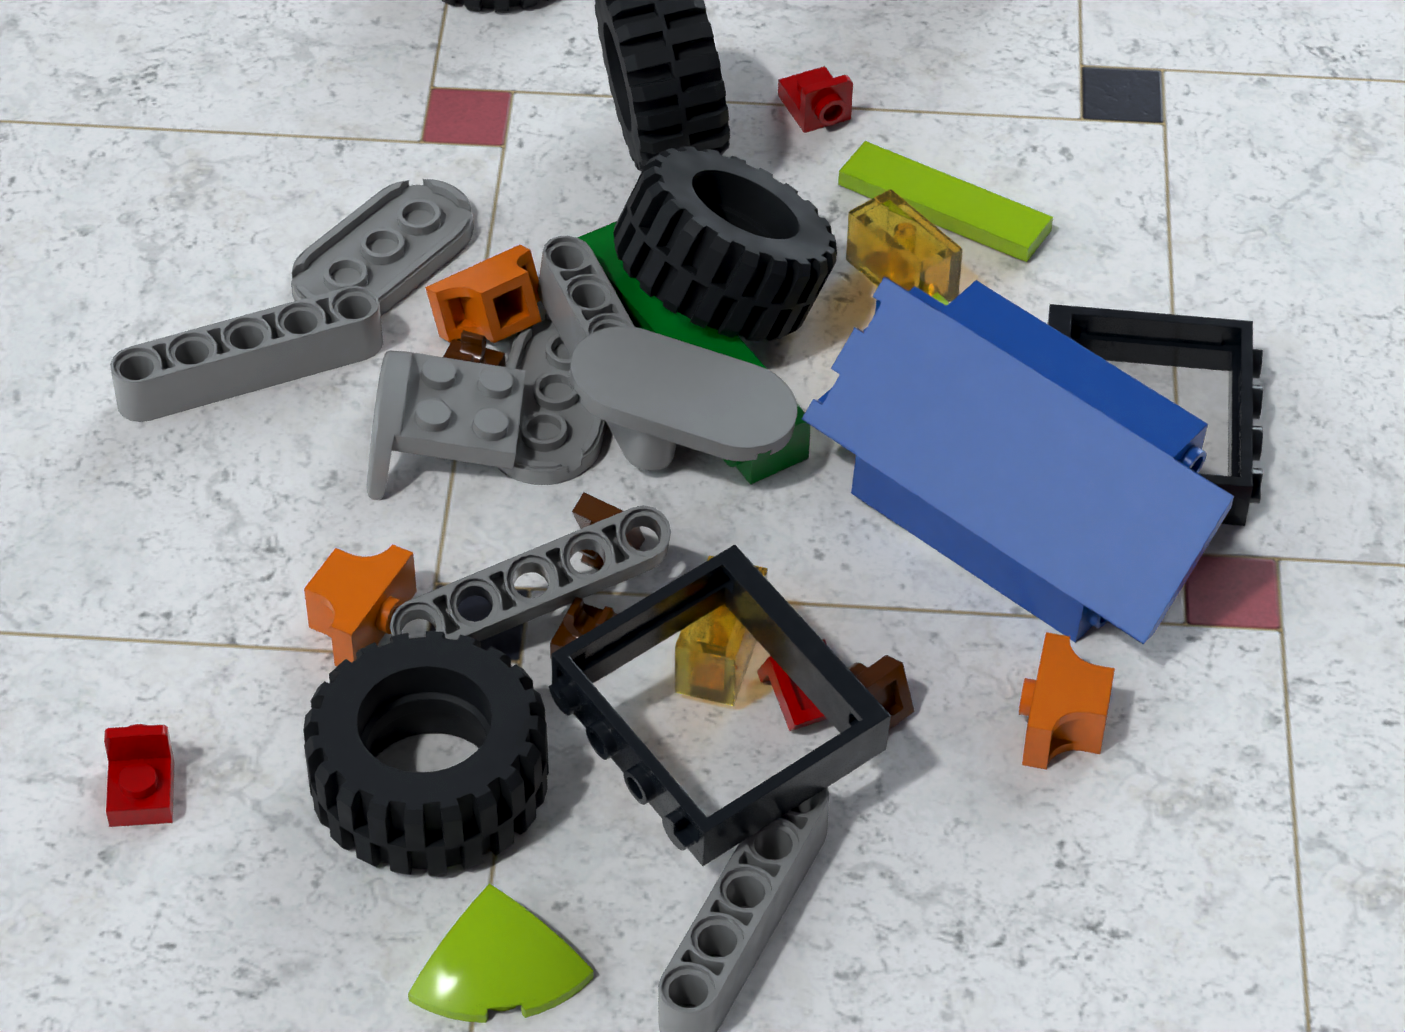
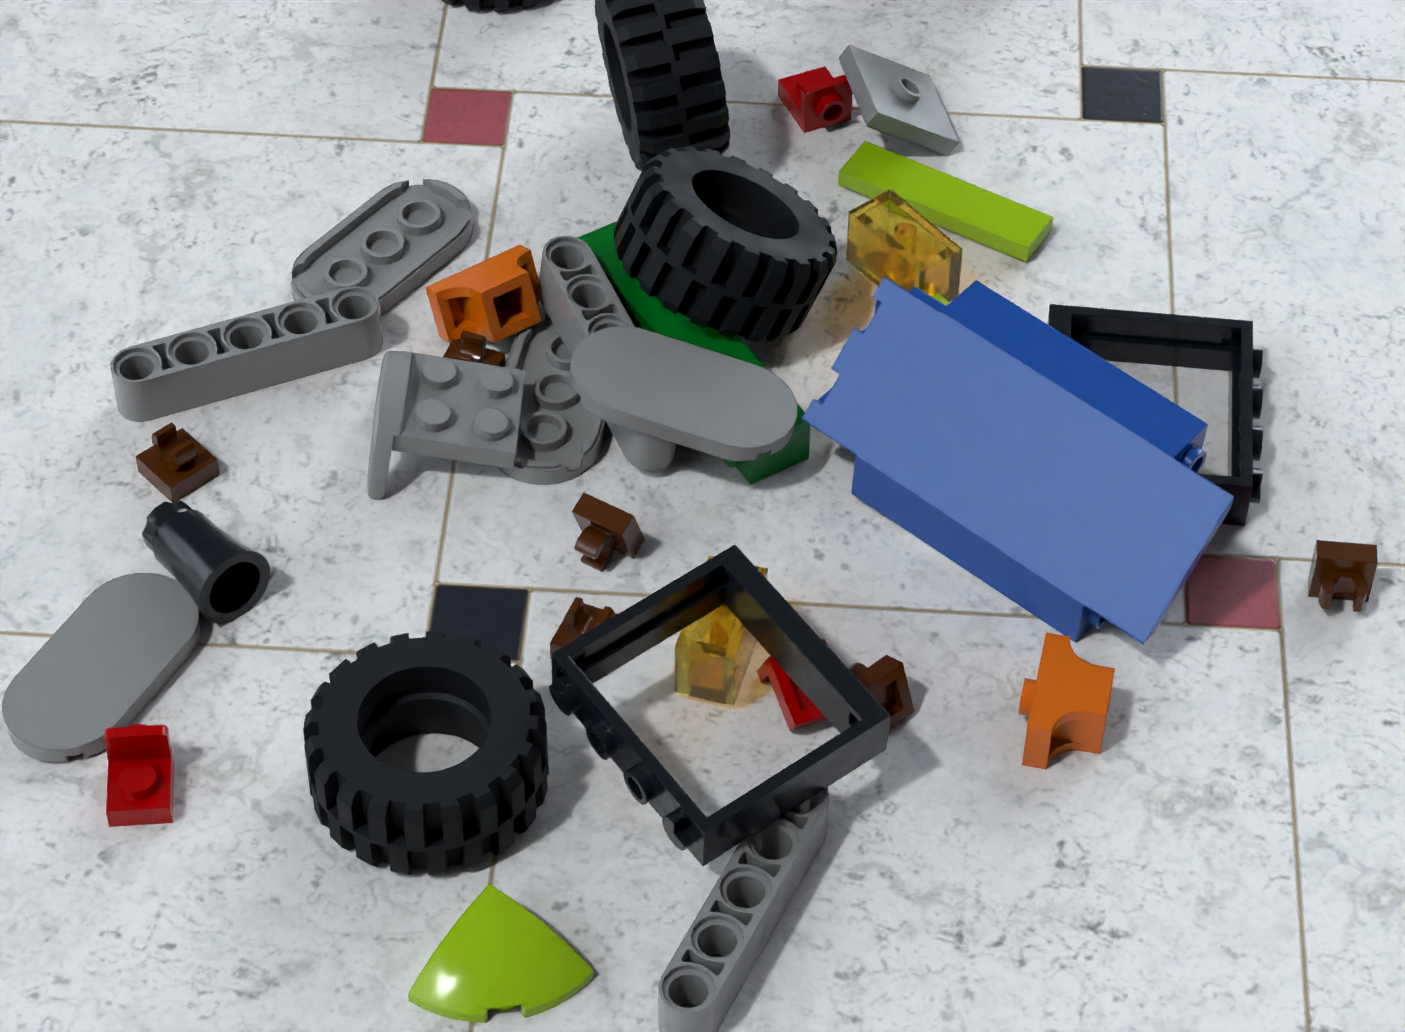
orange brick [304,544,417,666] -> none
light grey beam [390,505,671,641] -> none
none -> light grey tile [2,573,200,763]
none -> reddish brown tile [136,422,219,503]
none -> black plant [142,500,270,624]
none -> light grey plate [839,45,960,155]
none -> reddish brown tile [1308,540,1378,612]

